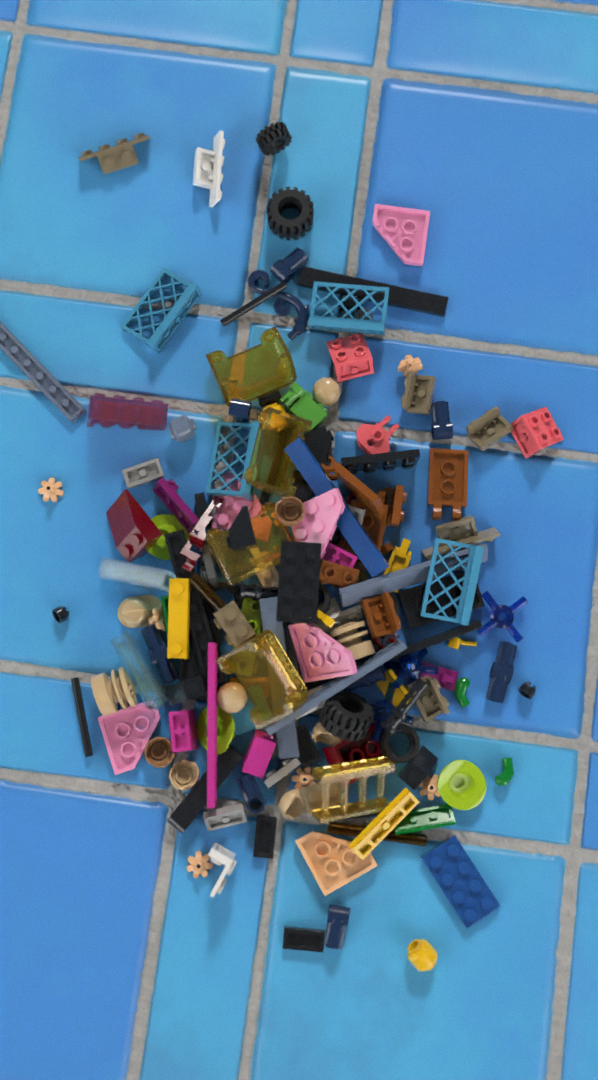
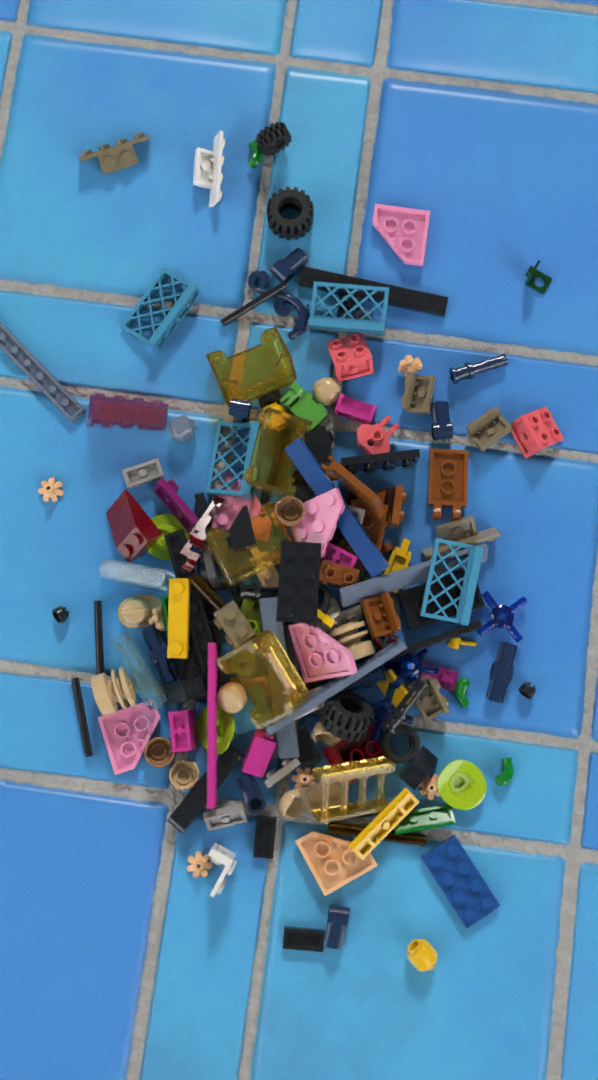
none -> black bar [94,601,104,675]
none -> green arm [248,140,264,168]
none -> dark pink hinge [334,393,377,425]
none -> dark blue pin [449,354,508,384]
none -> dark green bracket [524,260,552,294]

